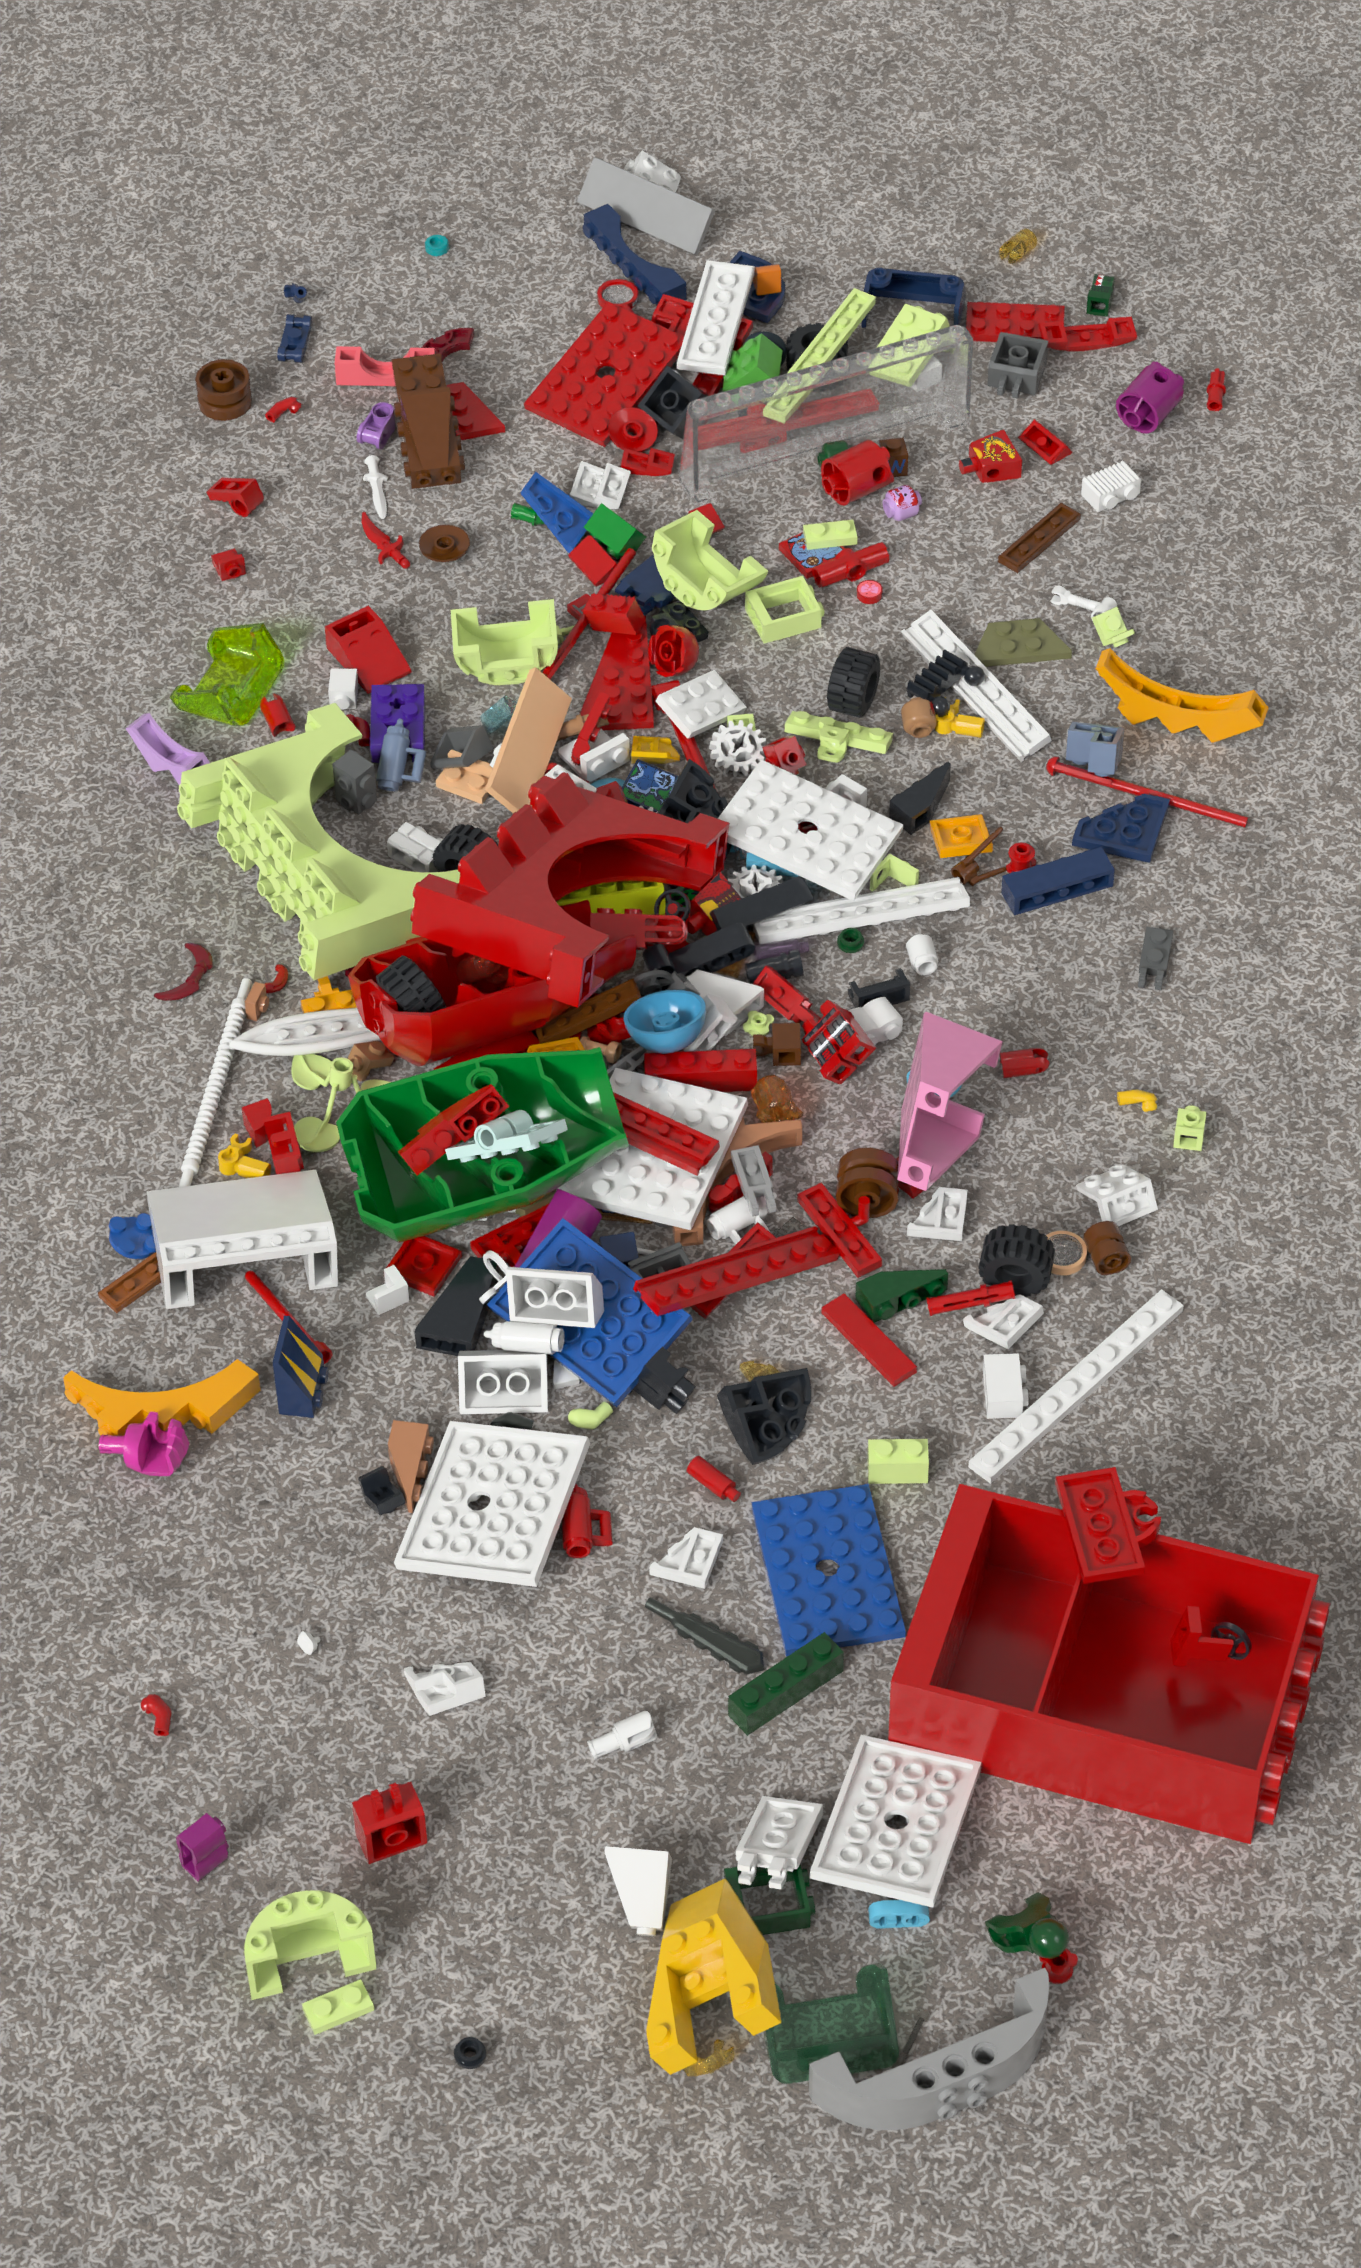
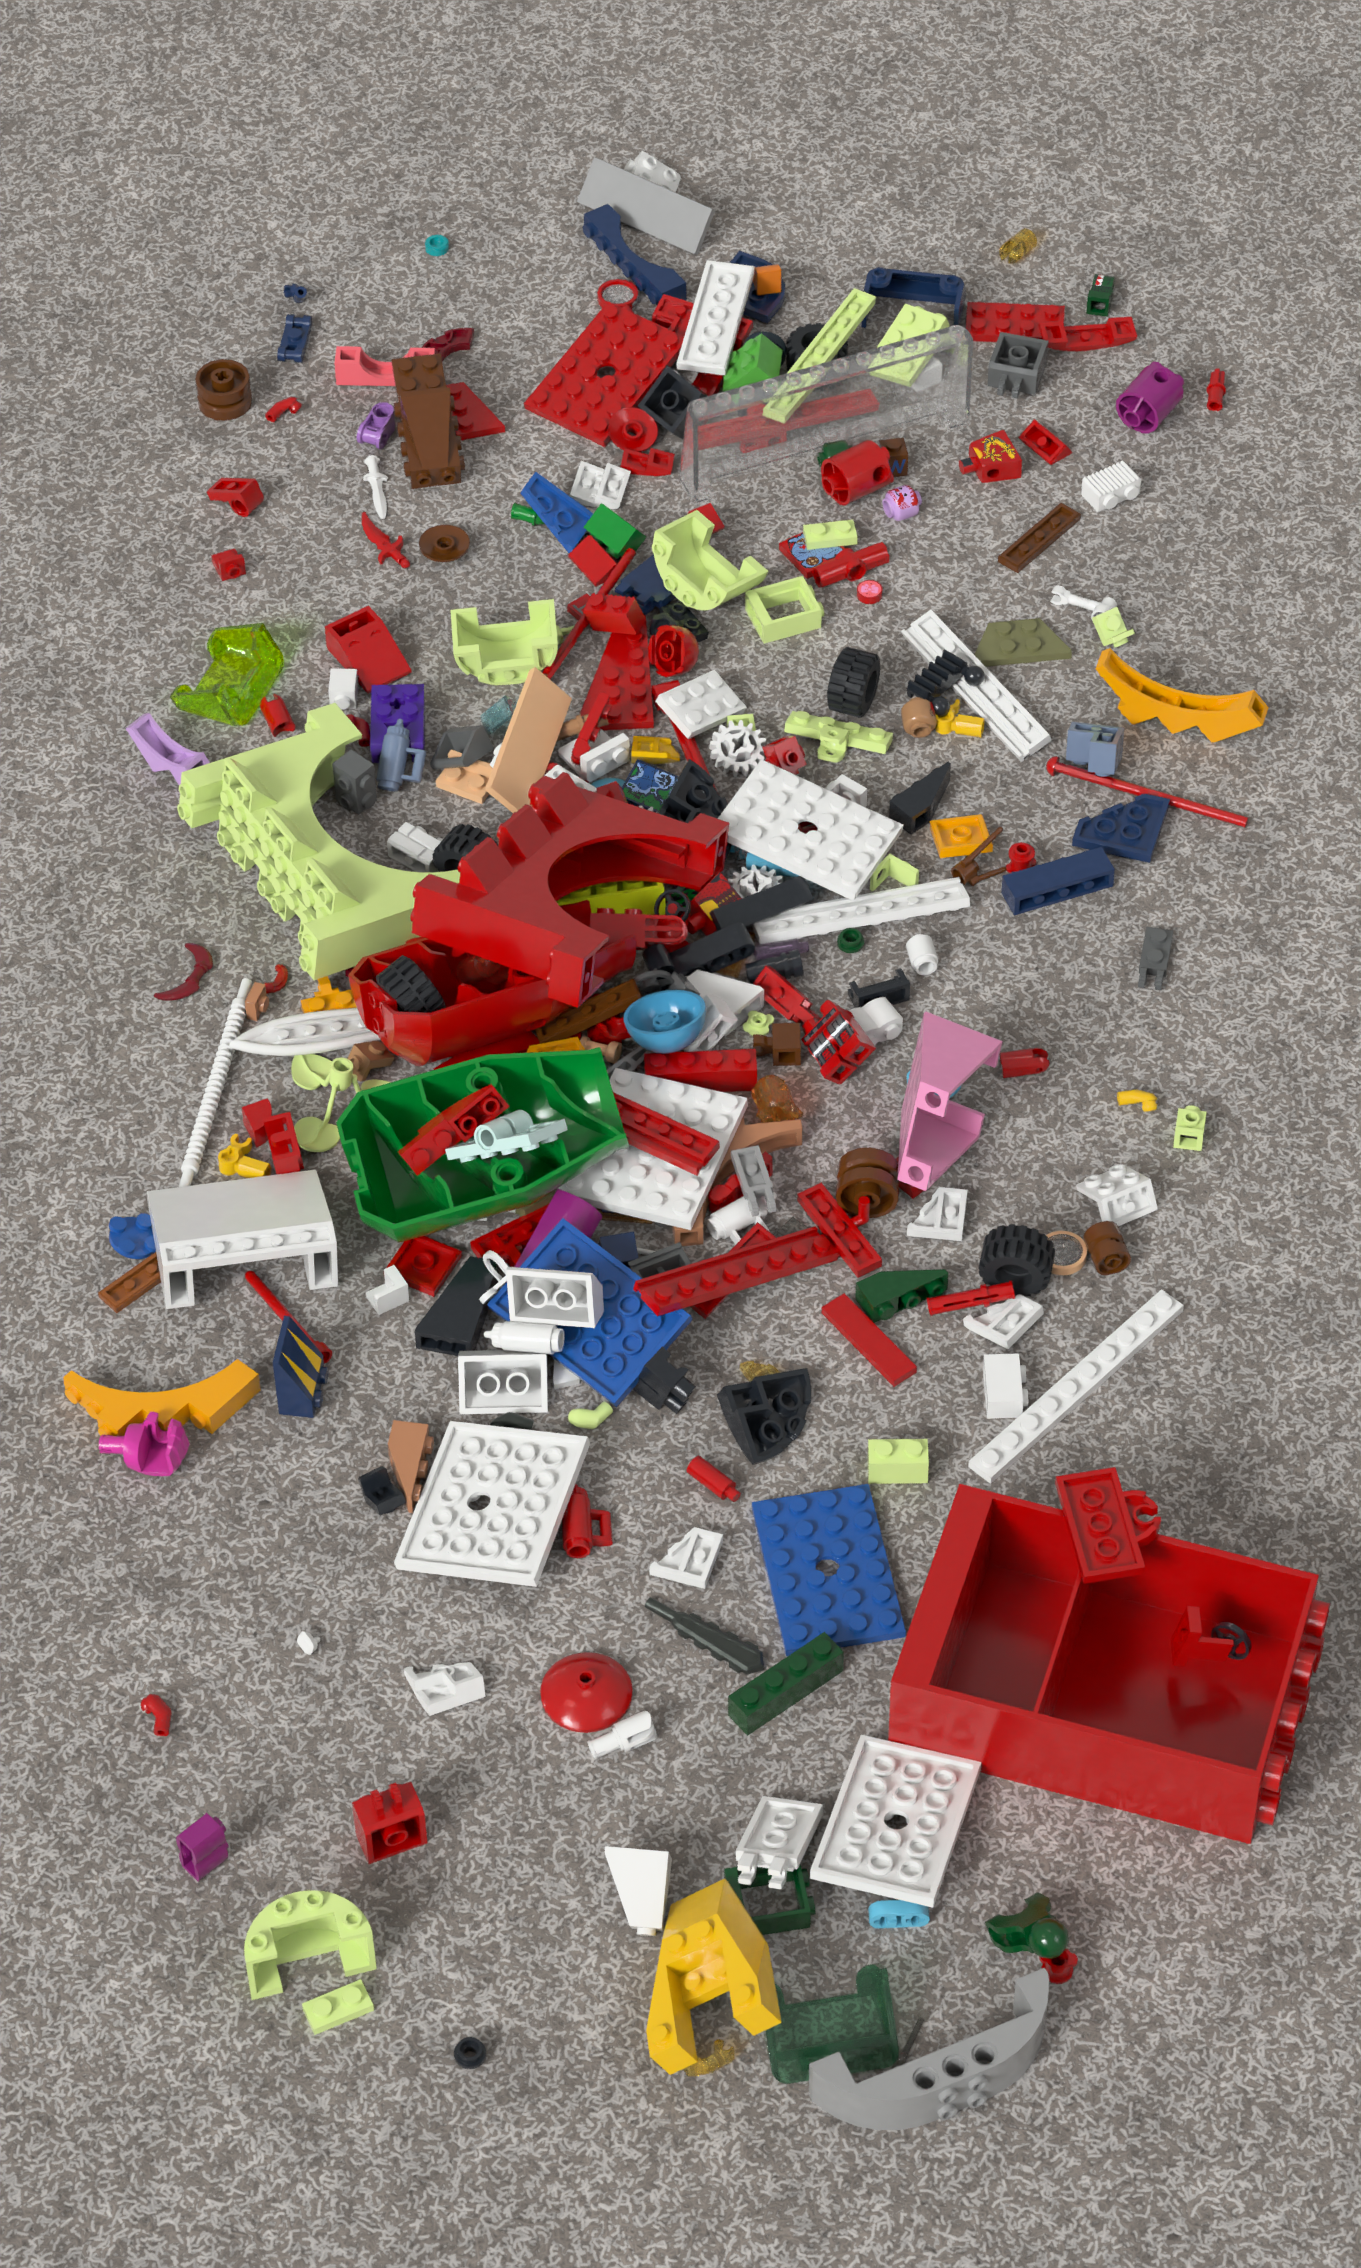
none -> red dish [540,1652,633,1733]

